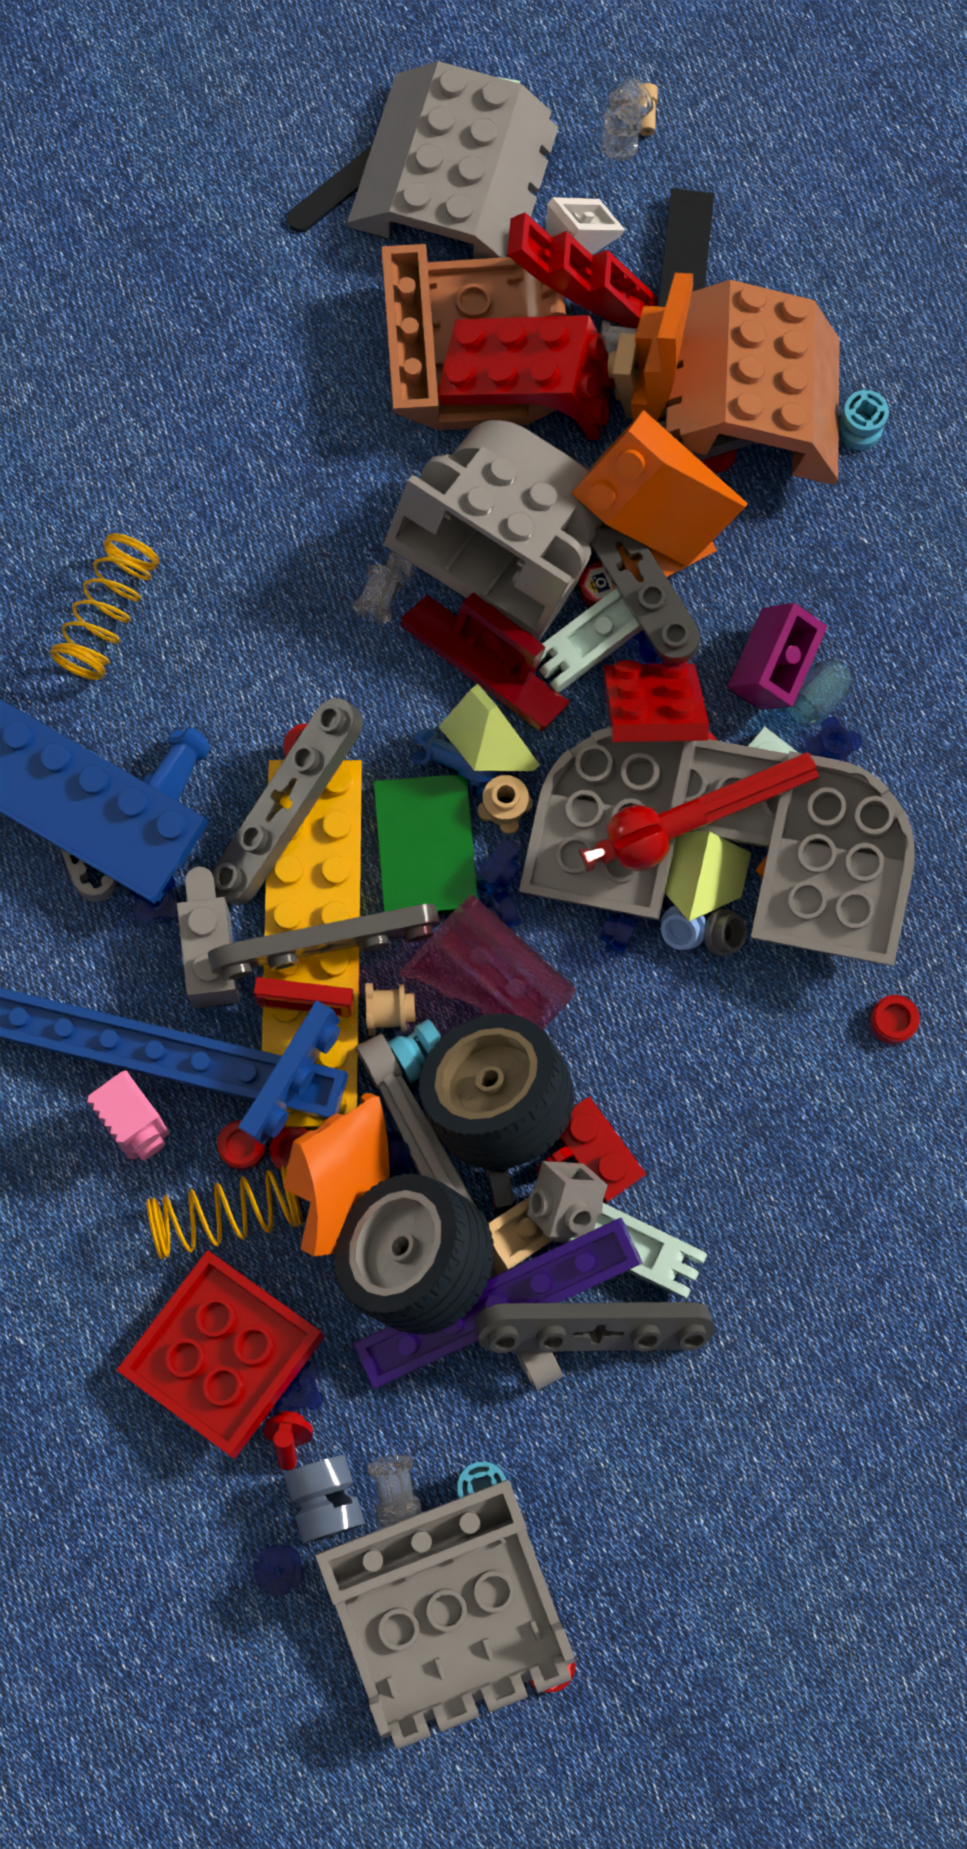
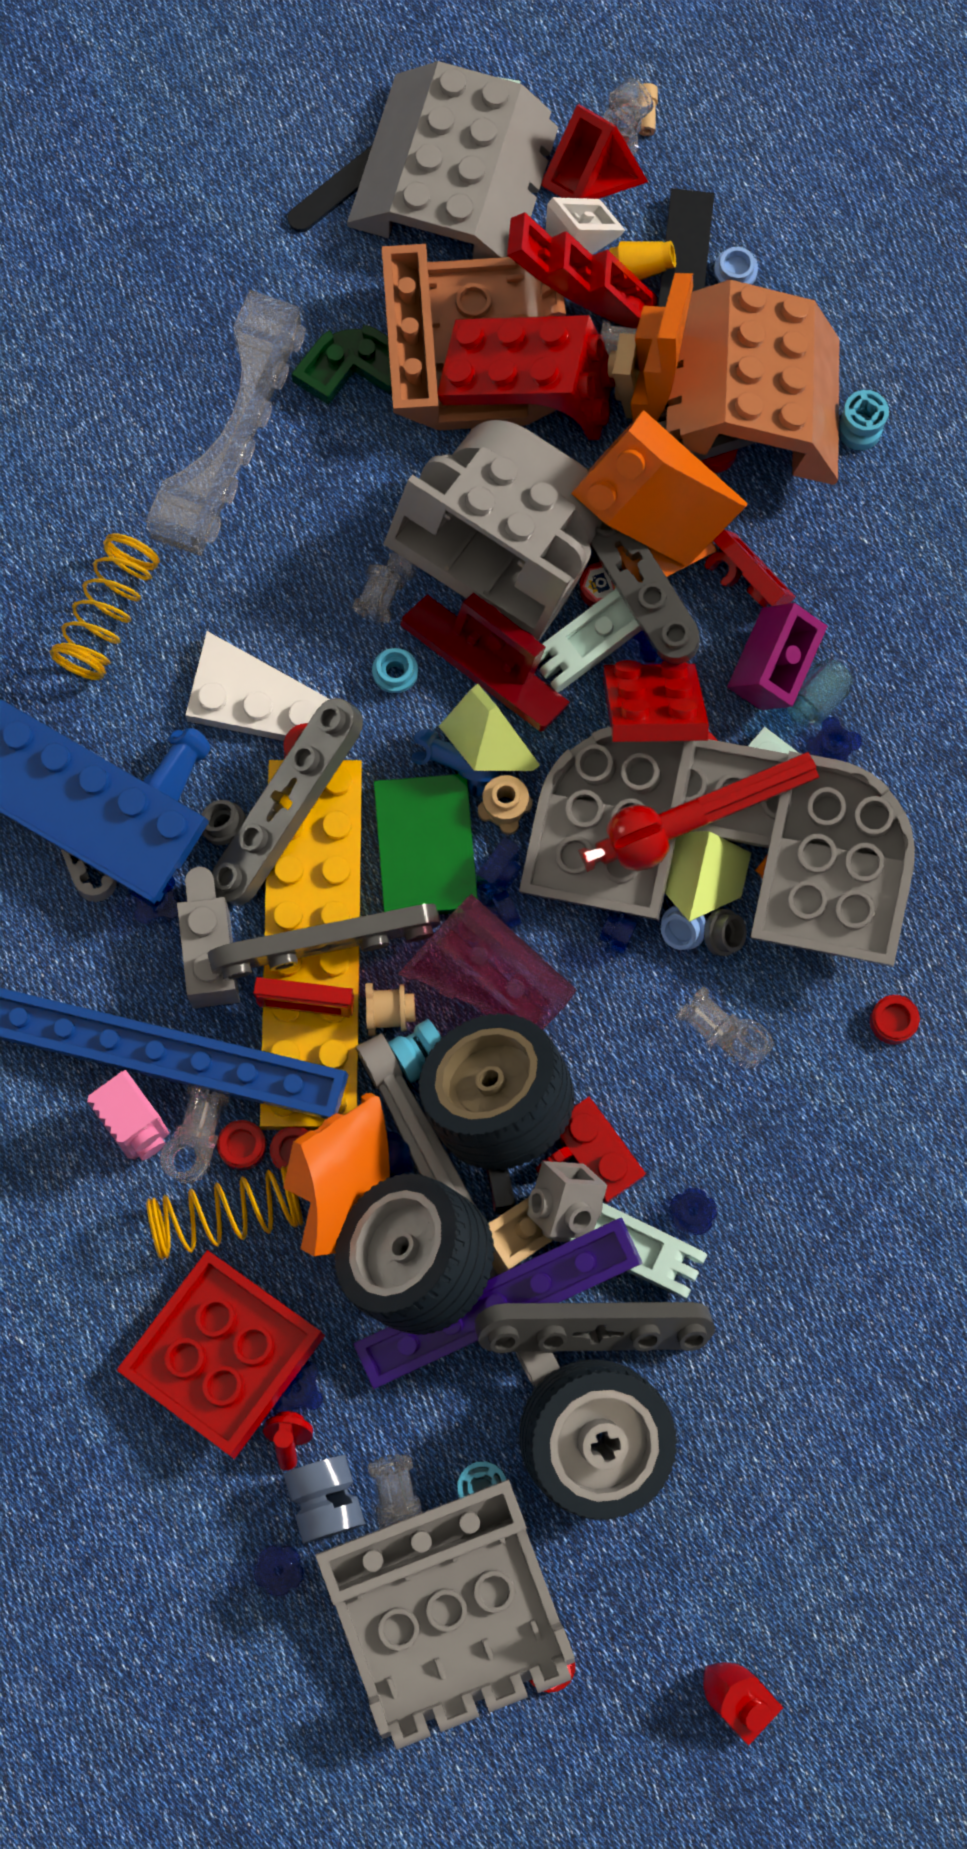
blue plate [238,1000,340,1146] -> none
none -> clear arch [146,290,306,556]
none -> clear connector [160,1086,230,1184]
none -> white wing [186,631,329,741]
none -> dark grey plate [201,800,247,845]
none -> dark green plate [291,324,392,405]
none -> medium azure plate [372,648,418,693]
none -> wheel [519,1359,677,1520]
none -> red slope [541,104,648,199]
none -> yellow cone [609,241,676,281]
none -> clear blue plate [669,1188,717,1236]
none -> clear connector [676,986,773,1069]
none -> red plate [703,1662,783,1746]
none -> red plate [704,529,796,607]
none -> light blue plate [714,247,758,285]

